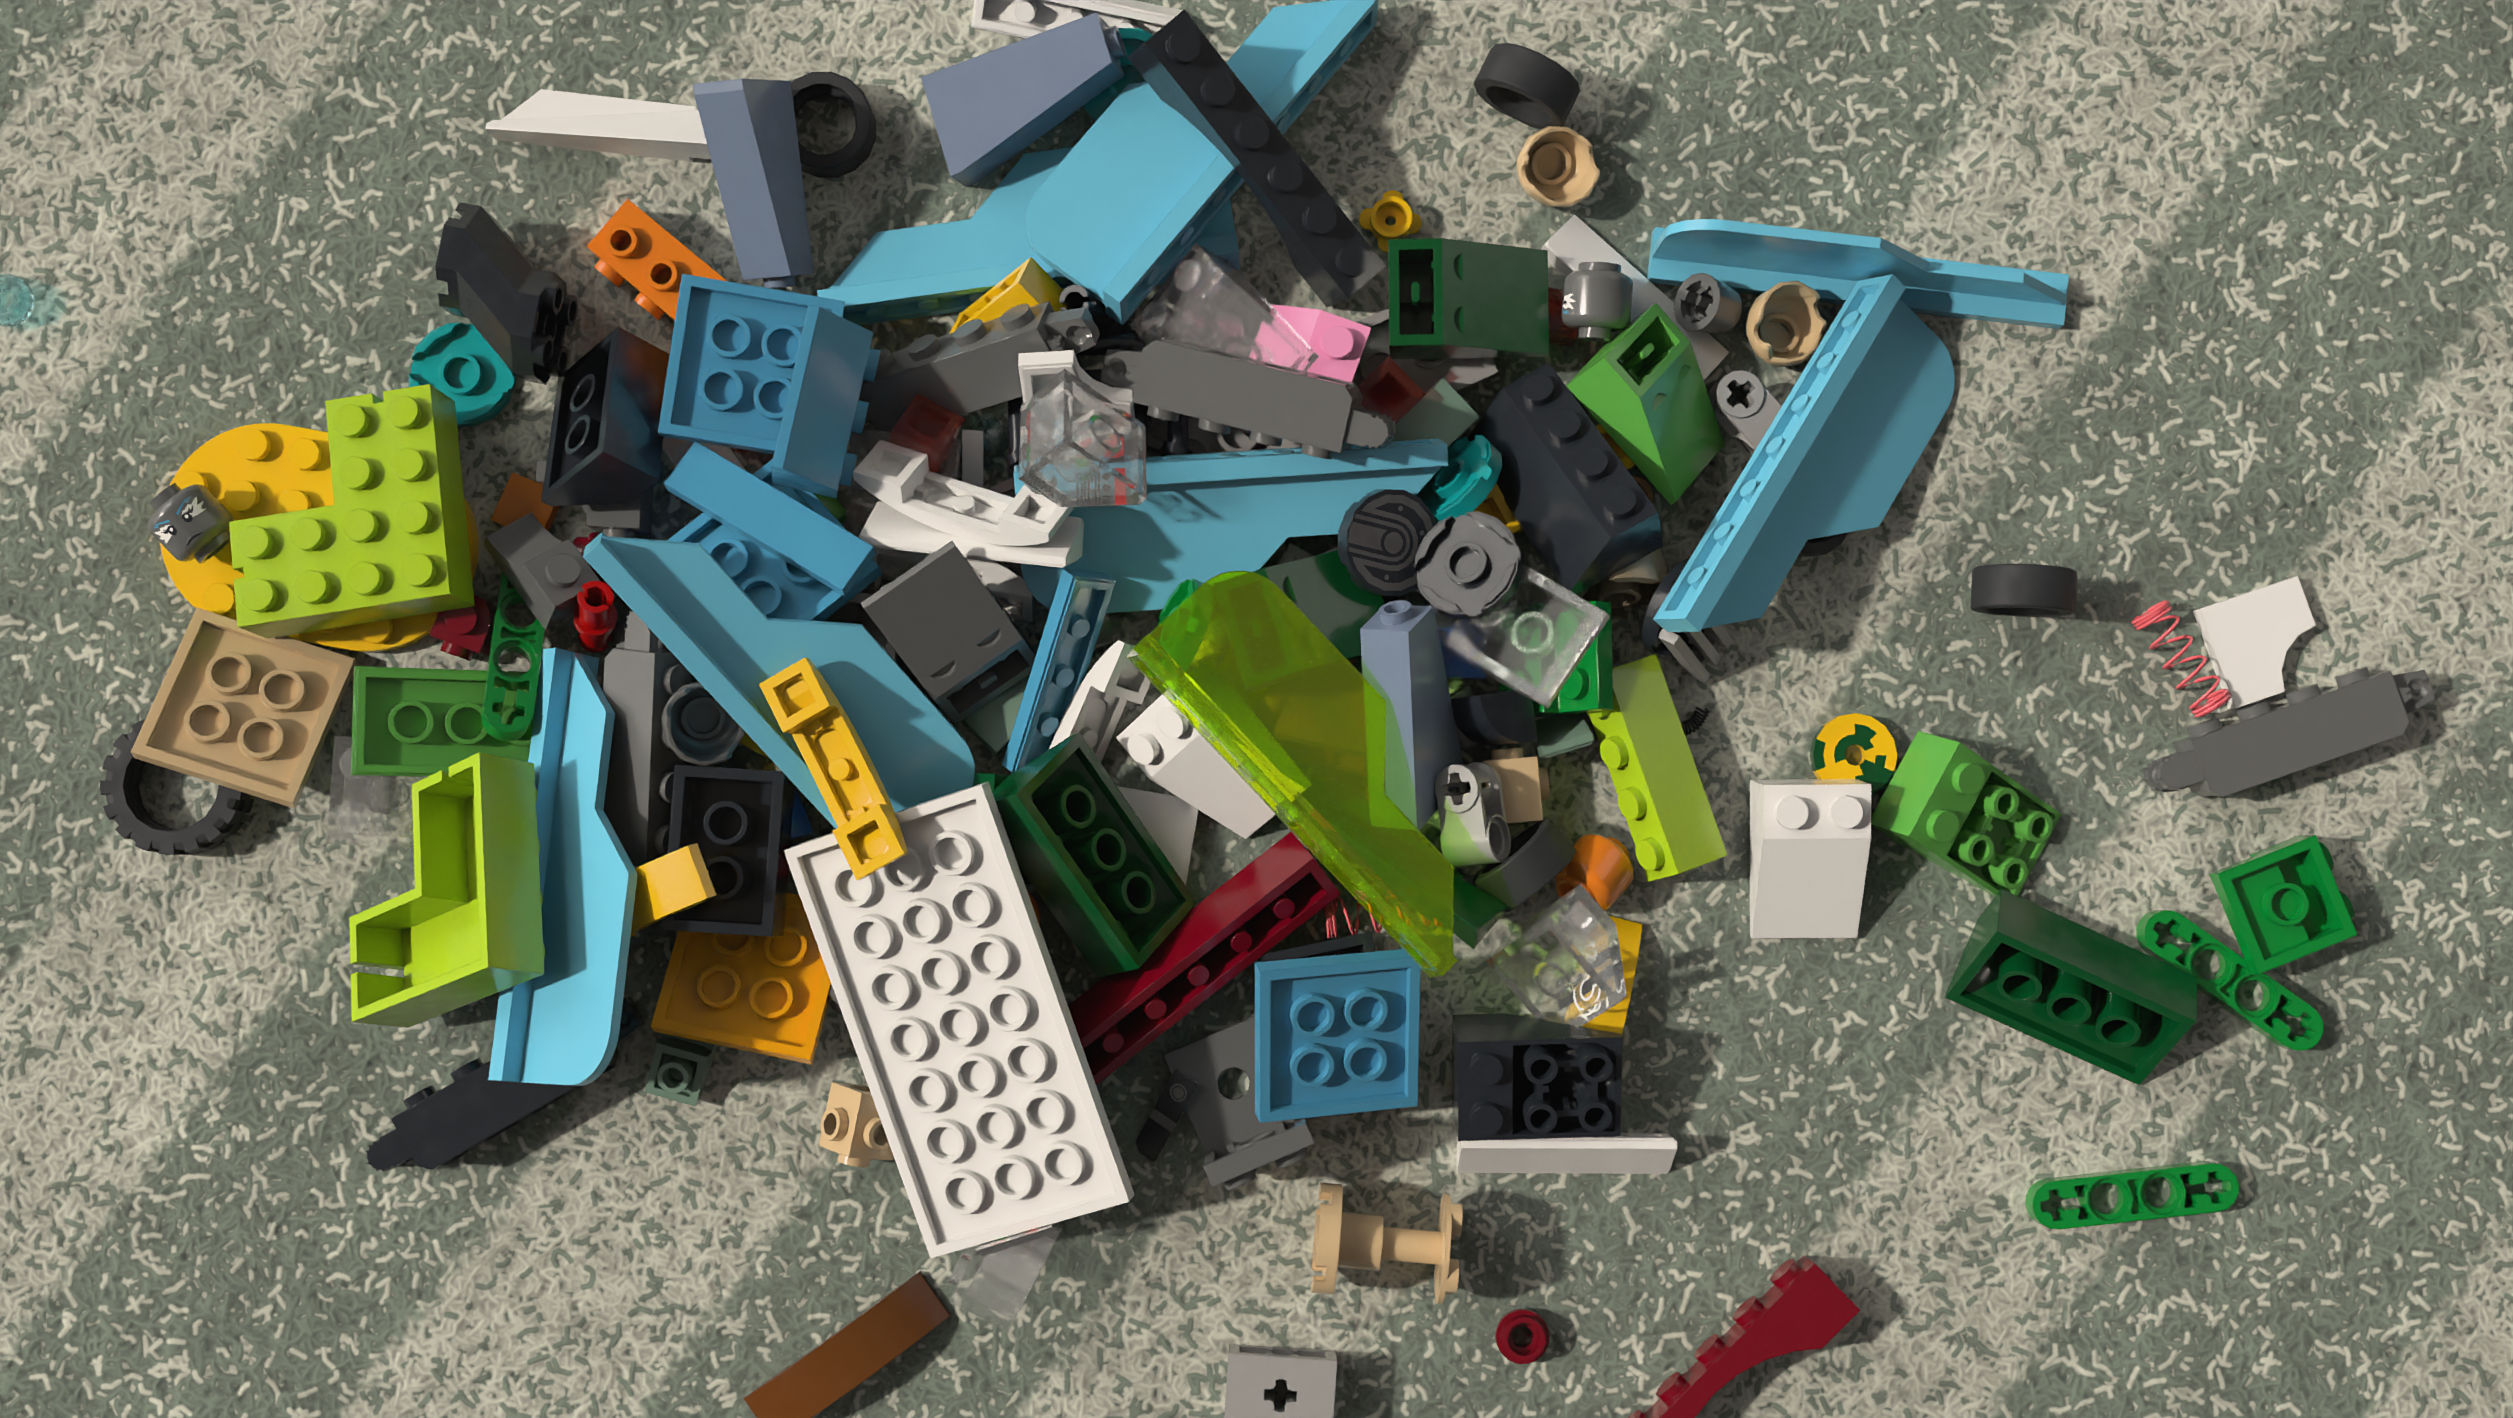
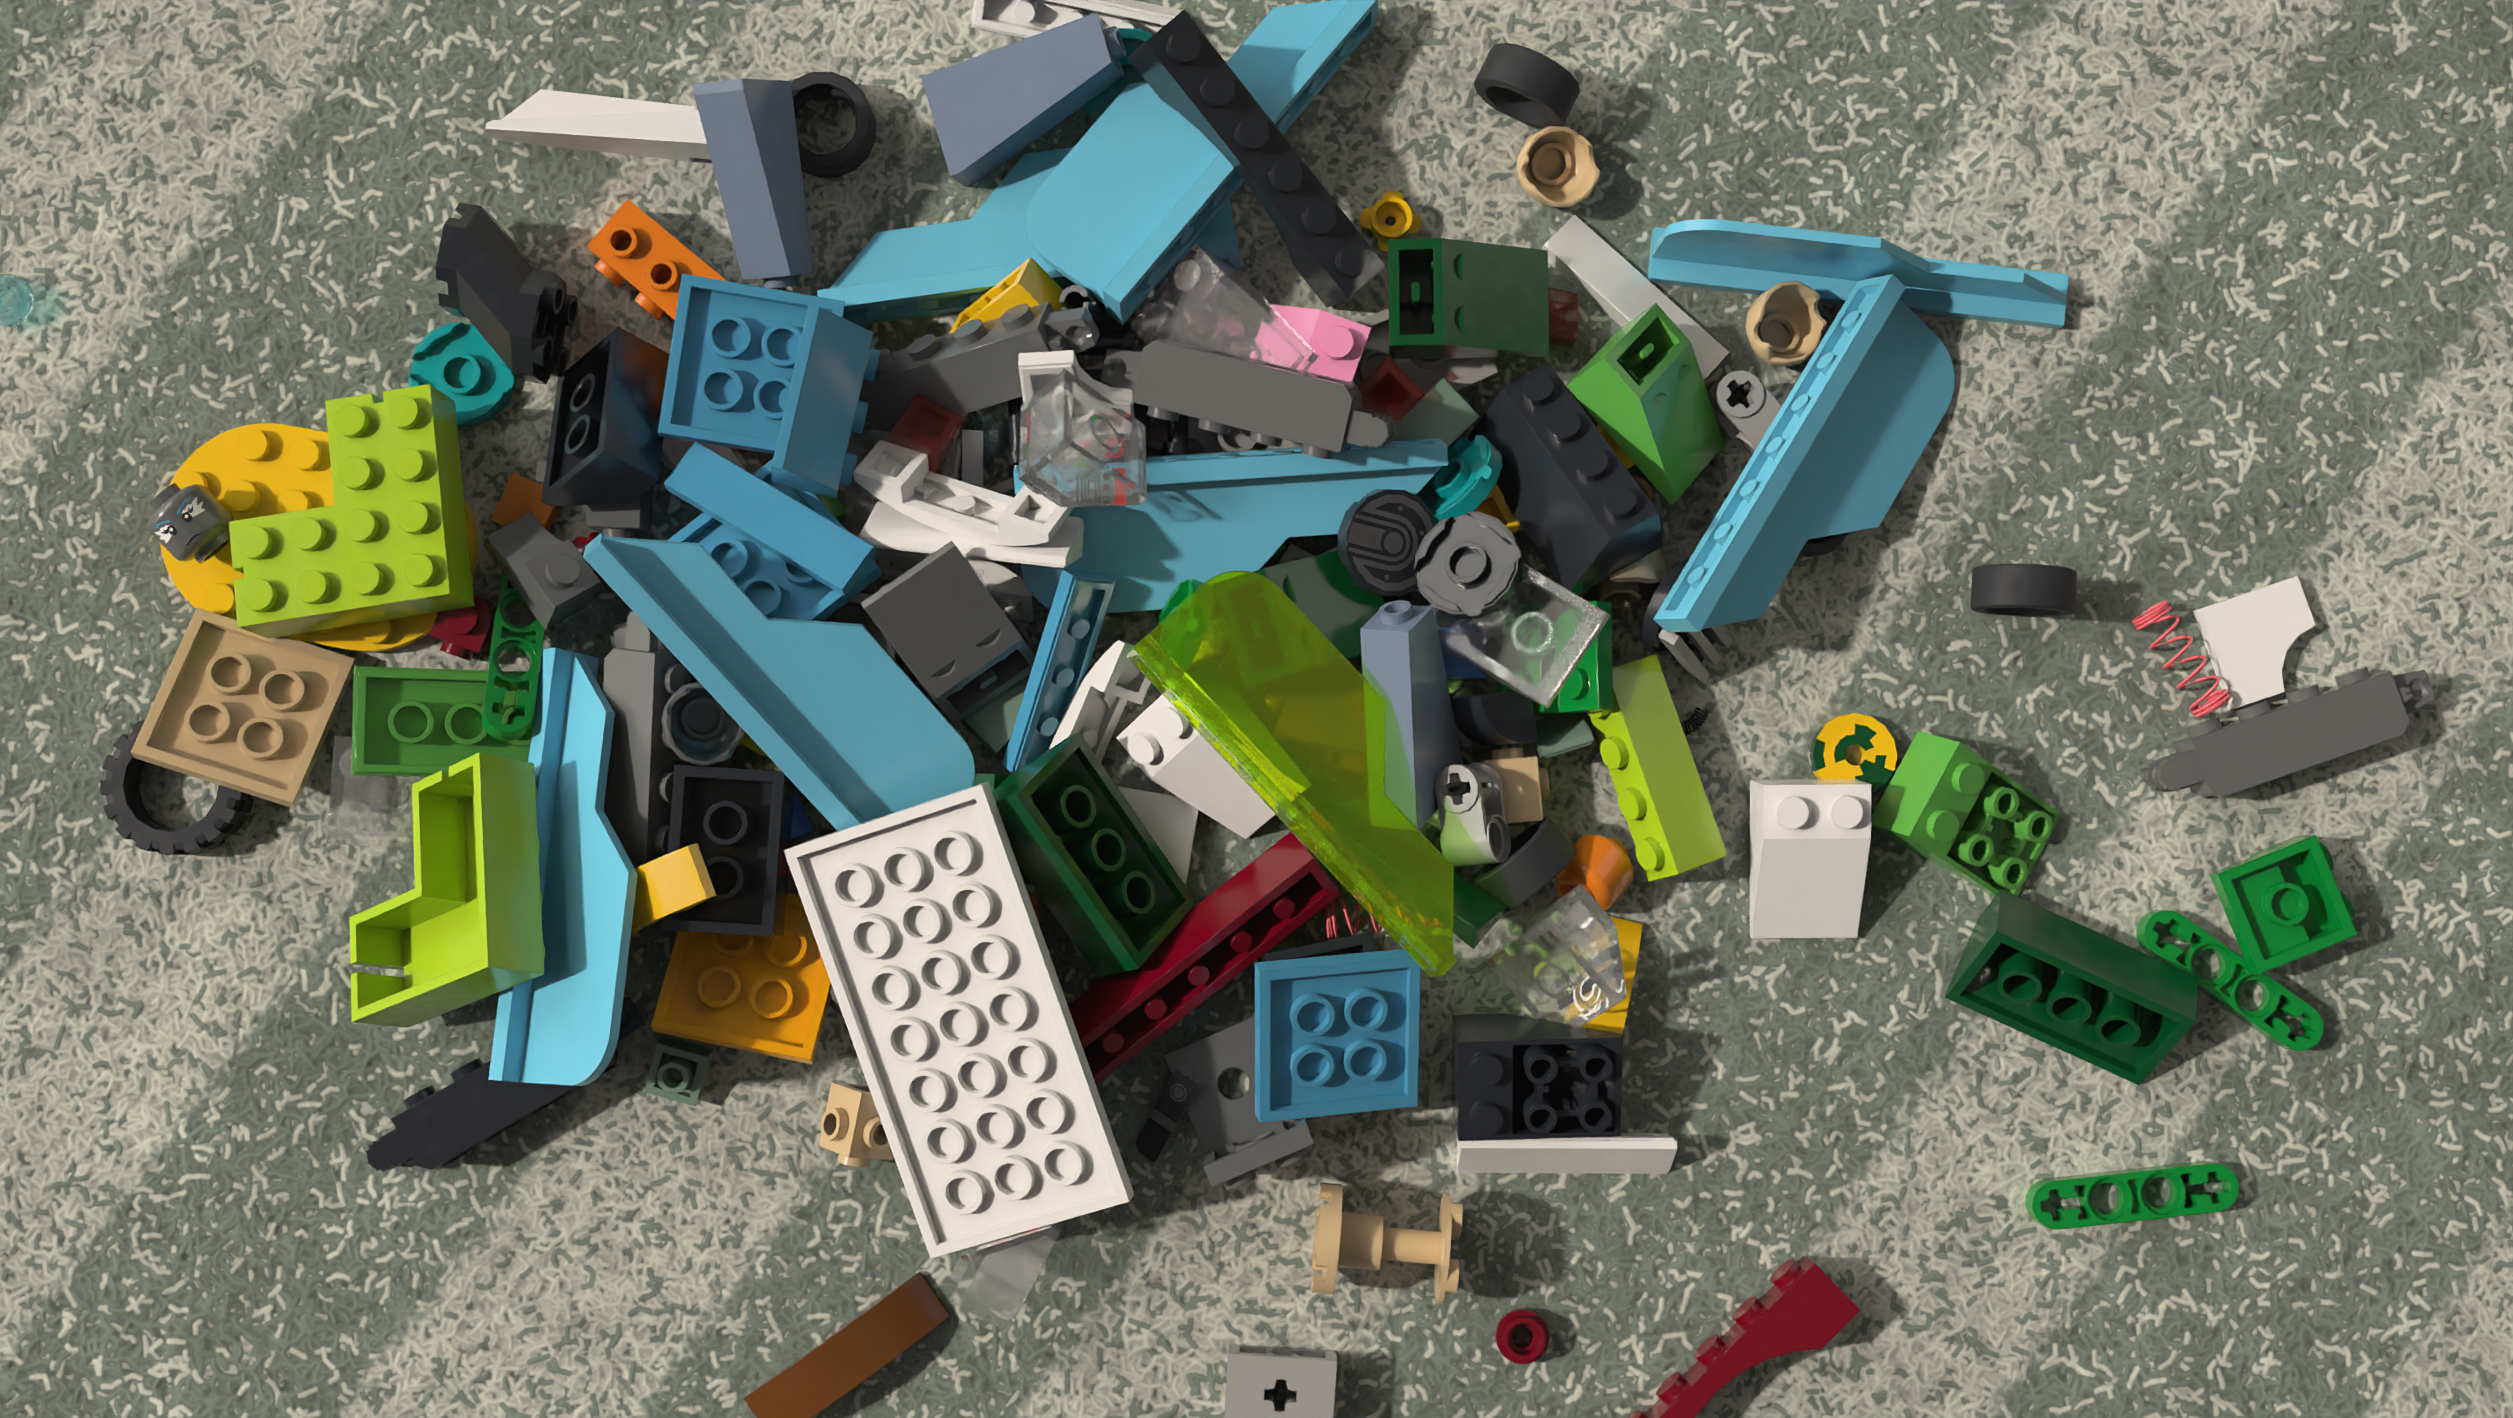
red pin [573,581,617,653] -> none
yellow slope [759,657,908,880] -> none
dark grey head [1561,262,1633,342] -> none
dark grey hat [1674,273,1742,333] -> none

